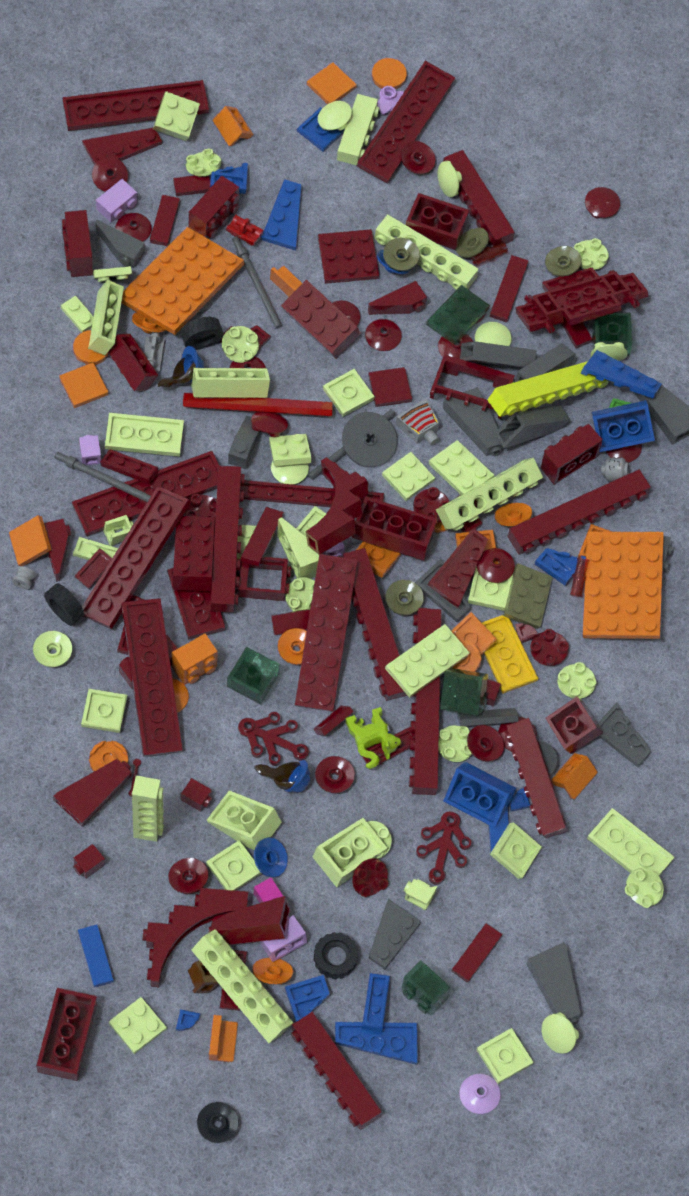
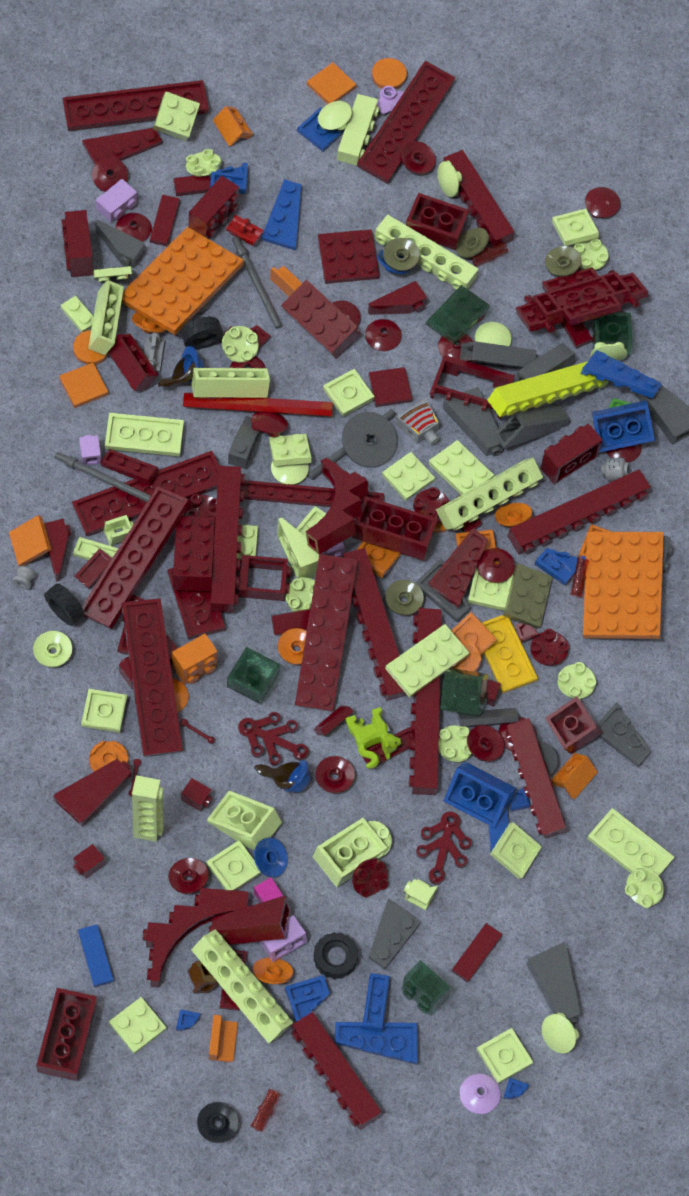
dark red tile [241,507,284,567] -> none
dark red tile [489,255,529,322] -> none
none -> dark red hinge [180,719,215,744]
none -> clear red pin [250,1089,280,1132]
none -> blue tile [503,1078,529,1099]
none -> yellowish green plate [552,209,599,246]

